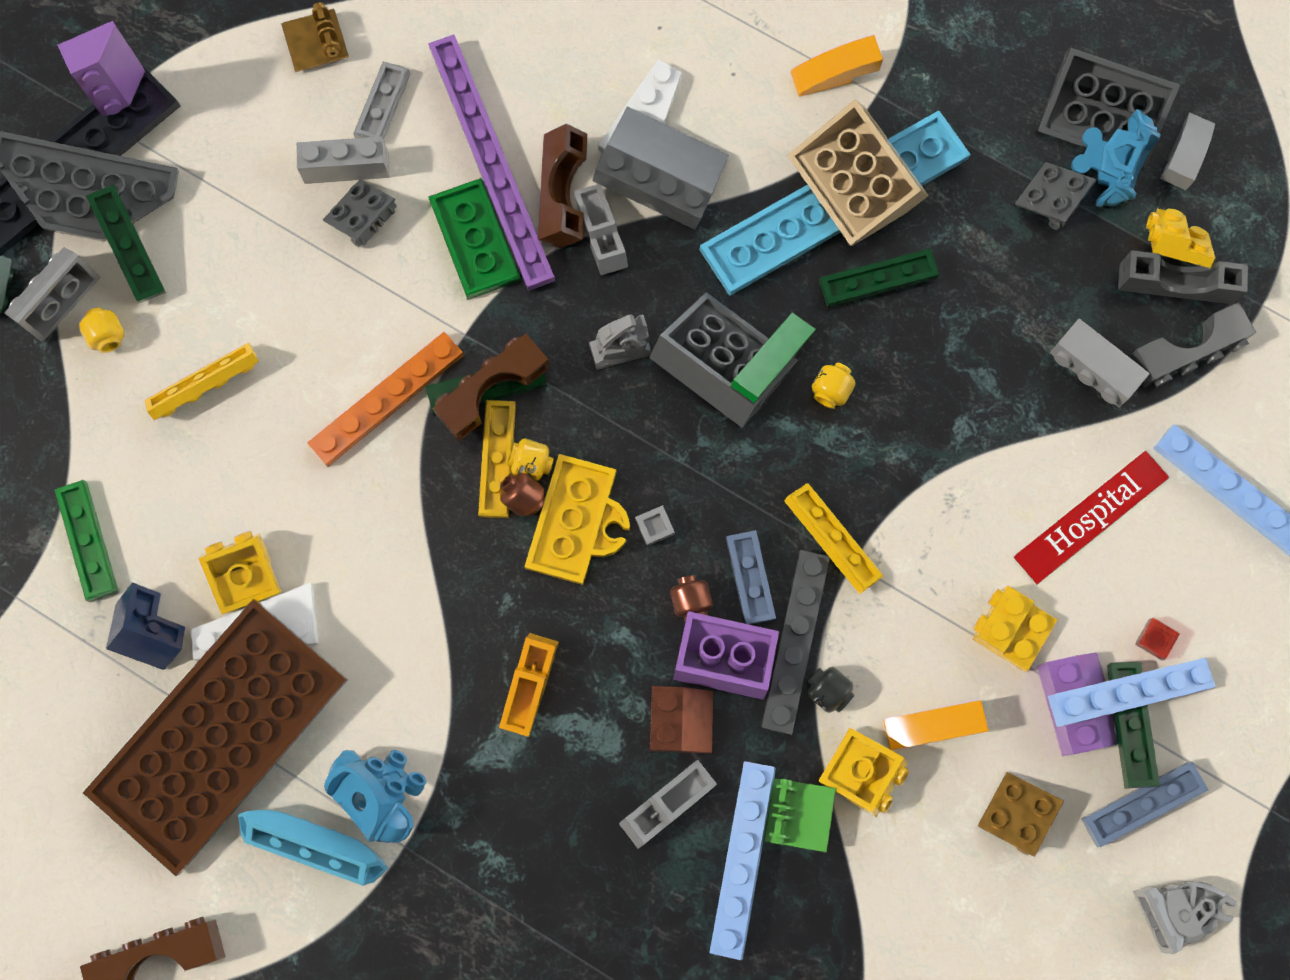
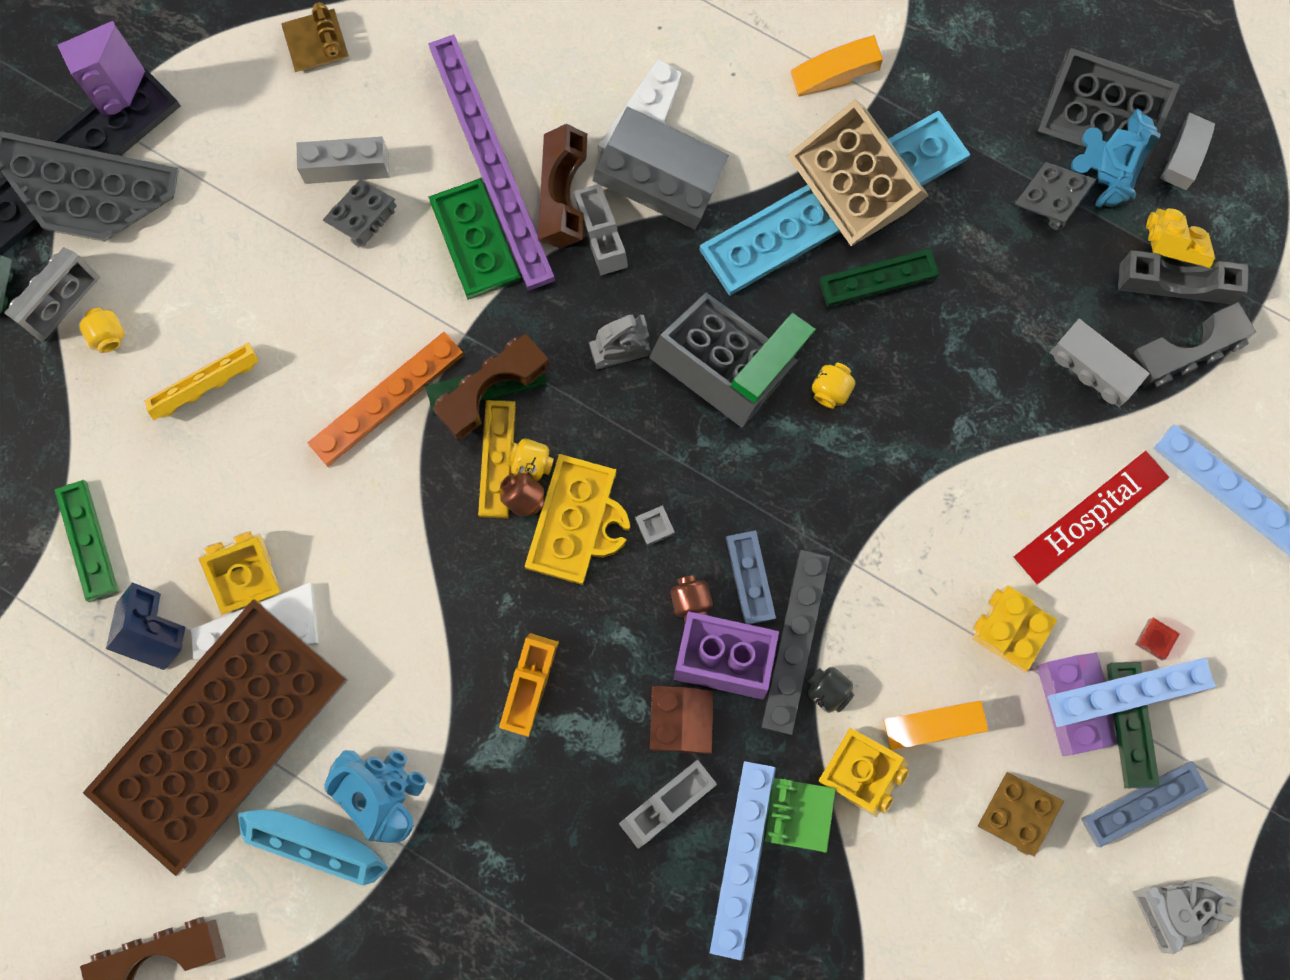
dark green plate [86,185,166,304] -> none
light grey tile [353,61,410,139] -> none
yellow tile [784,483,883,594] -> none

